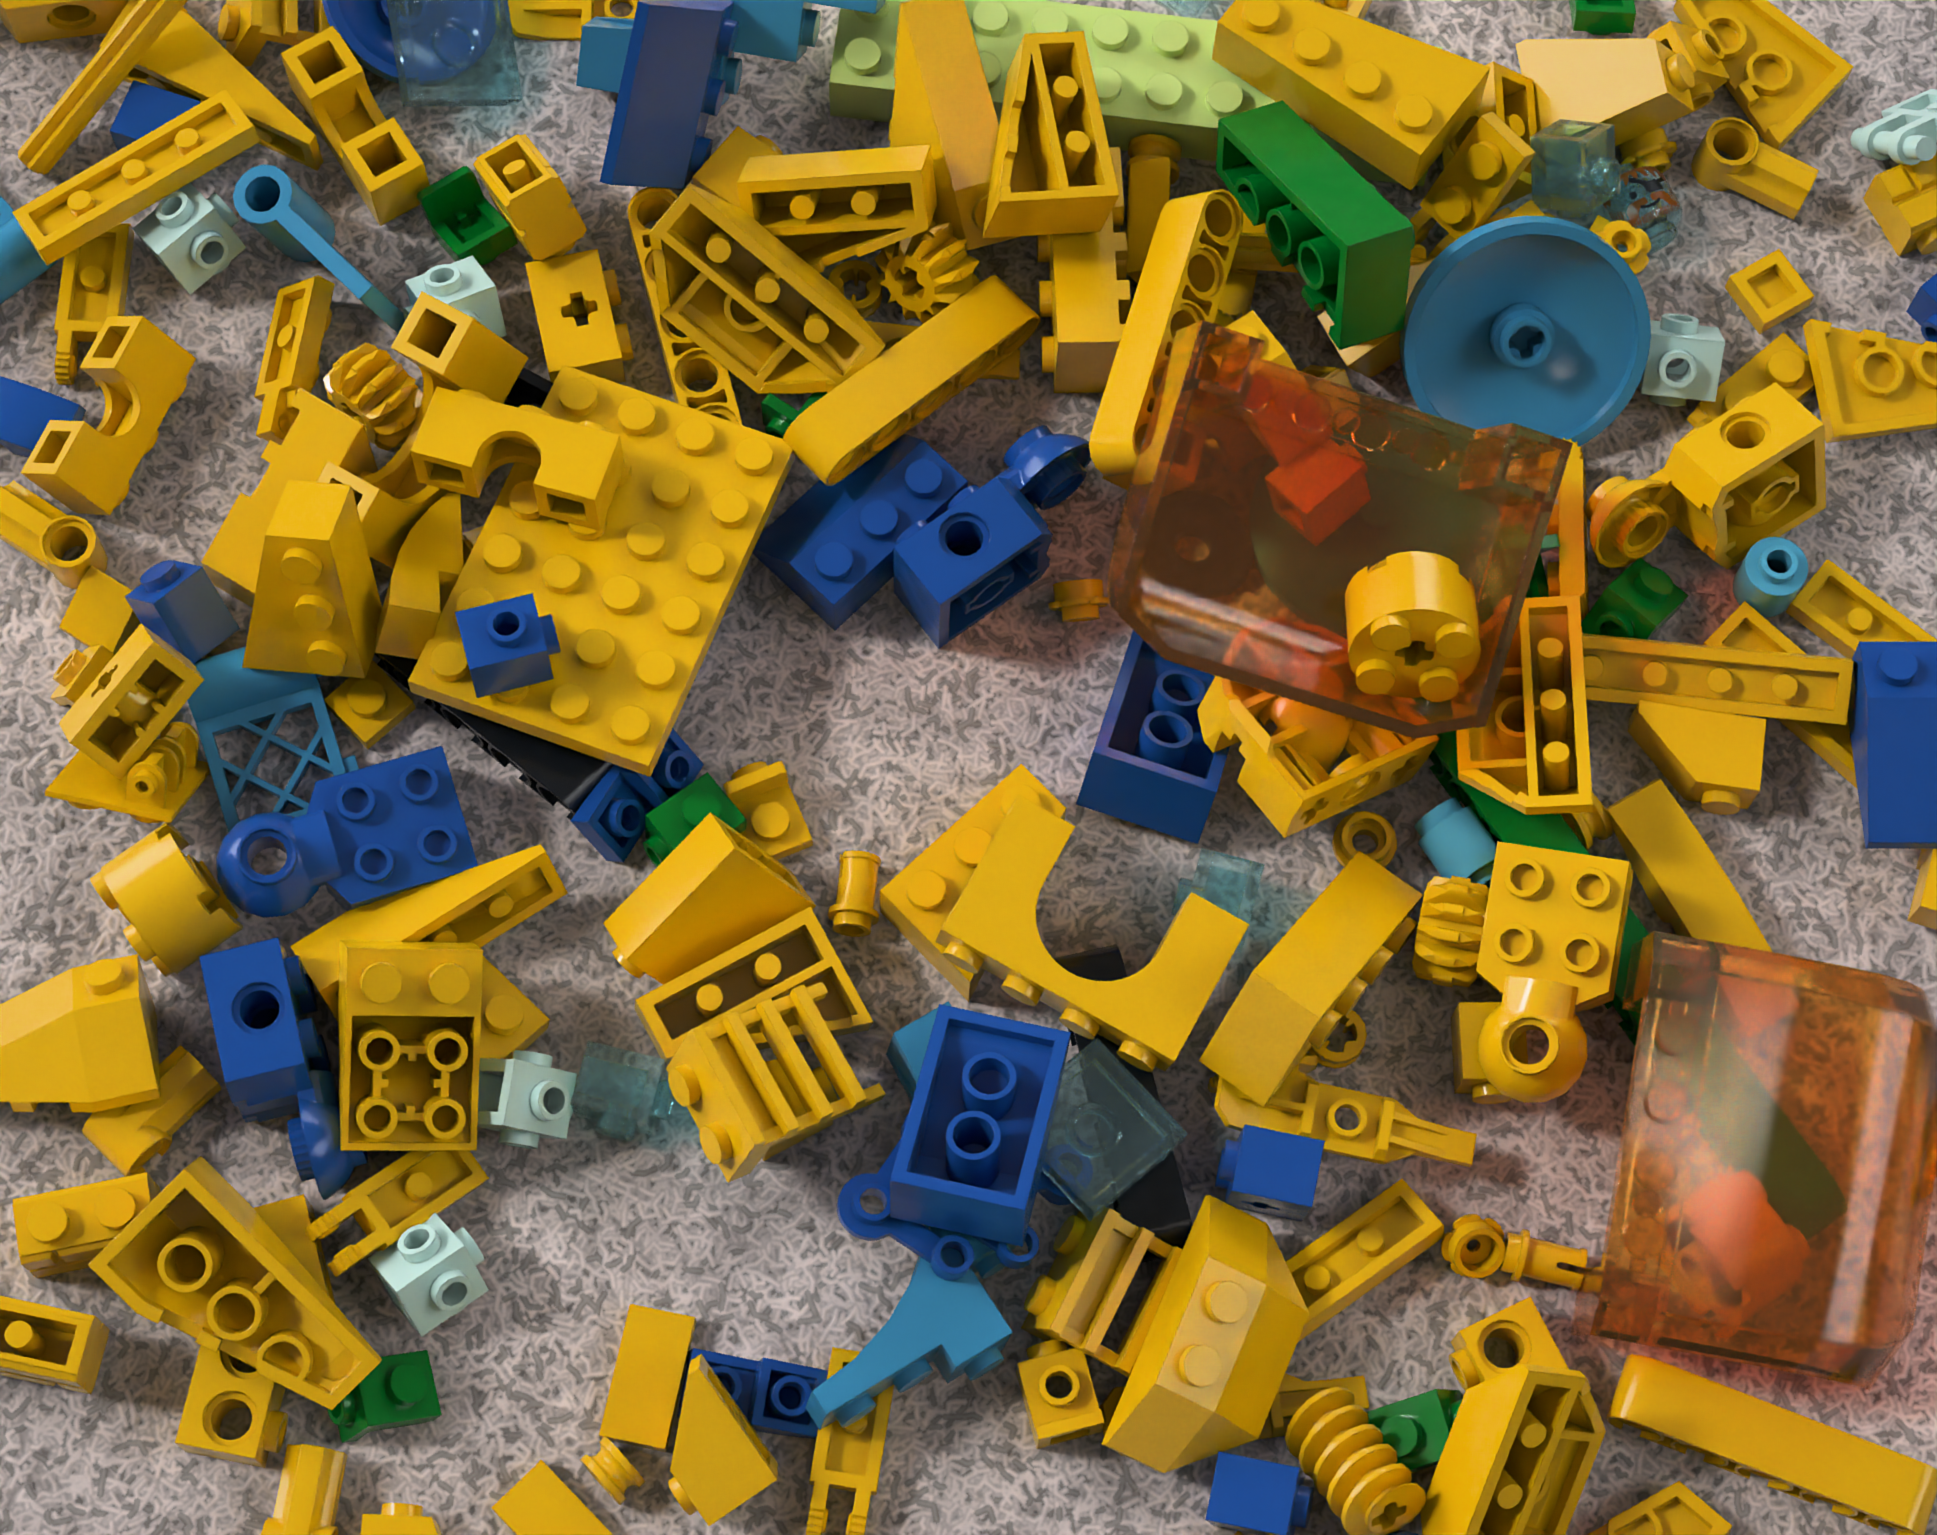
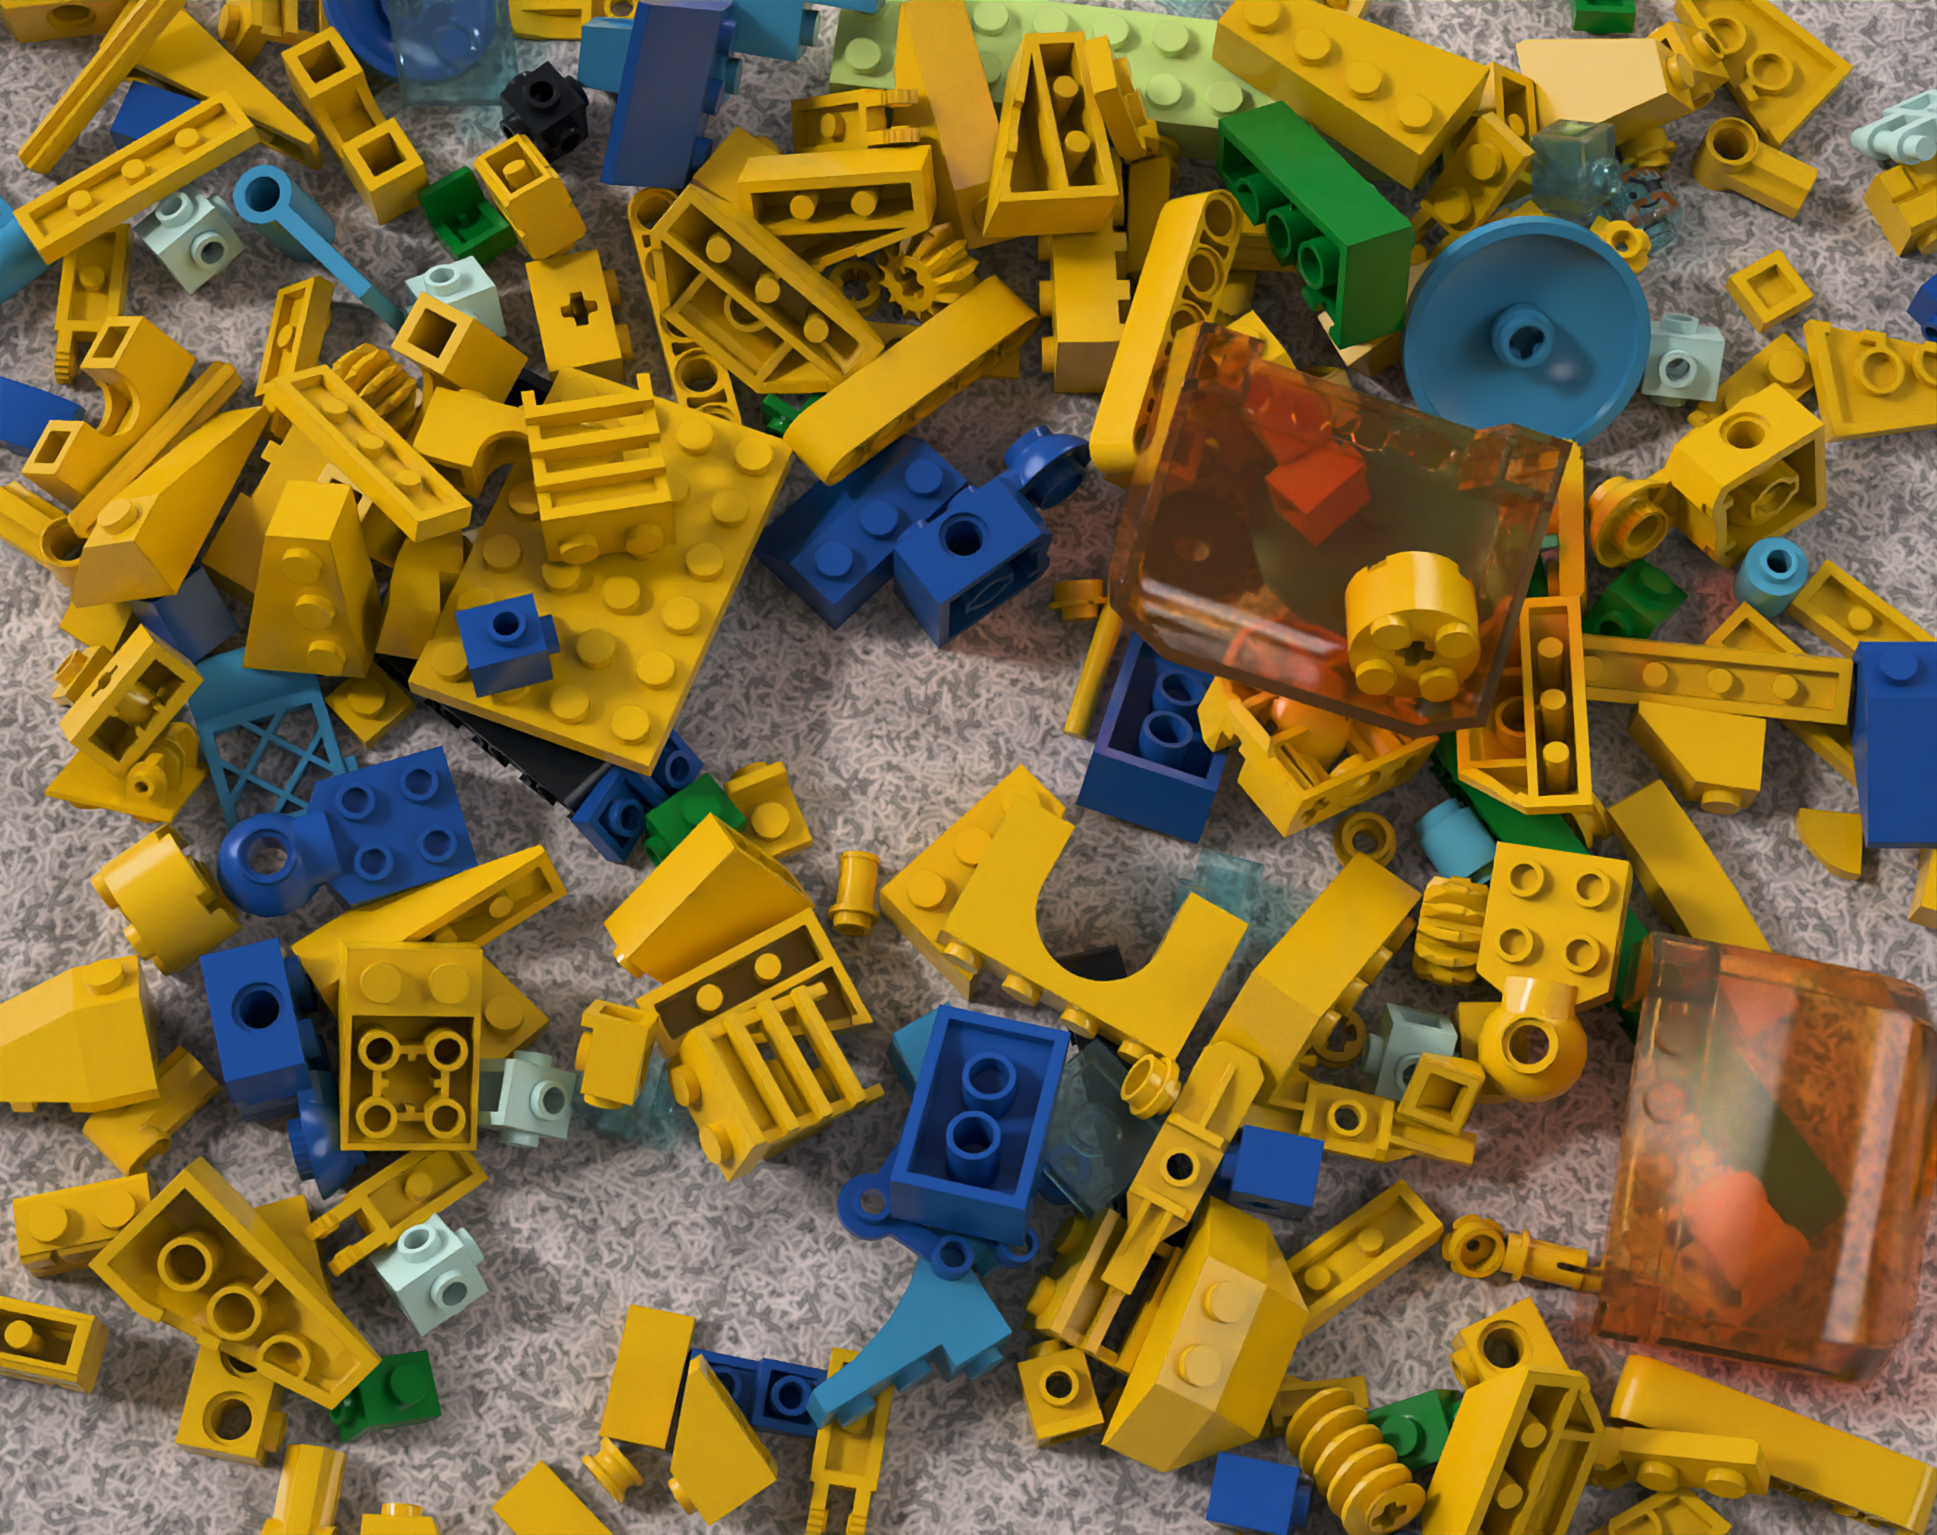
none -> yellow axle [67,361,242,539]
none -> yellow wedge [70,405,271,608]
none -> yellow plate [269,364,473,543]
none -> black brick [499,61,589,164]
none -> yellow plate [521,372,677,564]
none -> yellow brick [574,999,660,1109]
none -> yellow hinge [791,88,920,154]
none -> yellow bar [1063,556,1142,740]
none -> yellow hinge [1084,35,1161,165]
none -> yellow piece [1100,1040,1265,1296]
none -> yellow plate [1120,1054,1181,1120]
none -> light aqua brick [1360,1003,1460,1103]
none -> yellow slope [1397,1052,1486,1137]
none -> yellow hinge [1586,1426,1770,1499]
none -> yellow tile [1795,808,1863,881]

